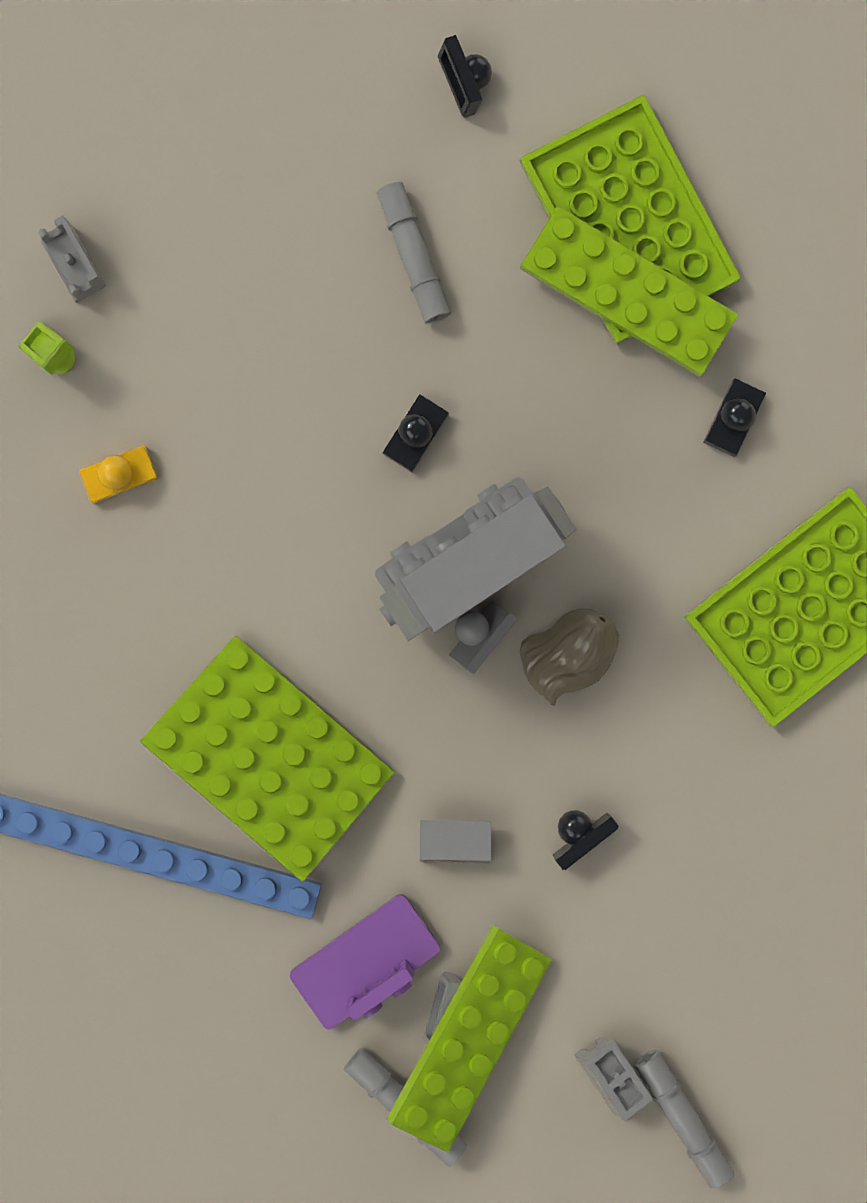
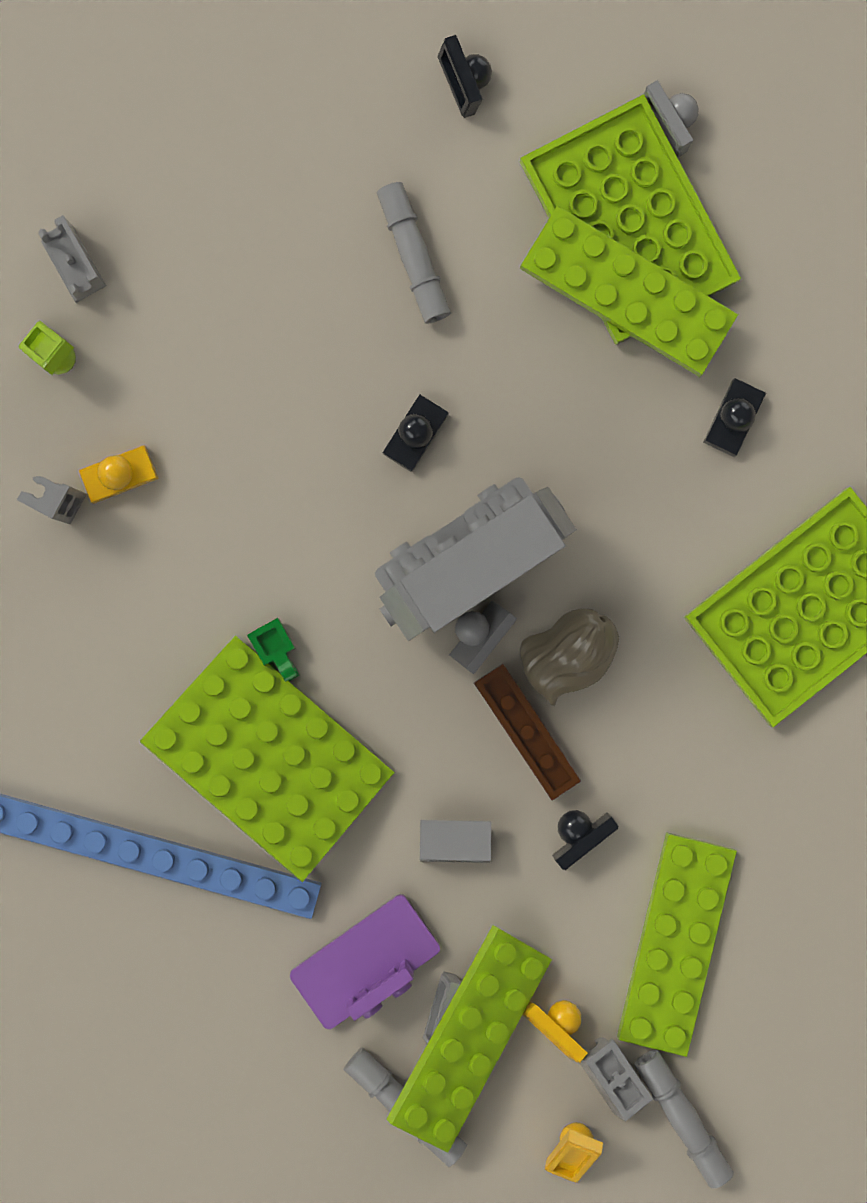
none -> light grey hinge [17,476,87,524]
none -> green plate [247,618,300,682]
none -> reddish brown plate [474,664,581,801]
none -> yellow tile [523,1000,588,1063]
none -> yellow tile [544,1122,603,1183]
none -> lime plate [617,832,737,1057]
none -> light grey tile [644,80,699,158]

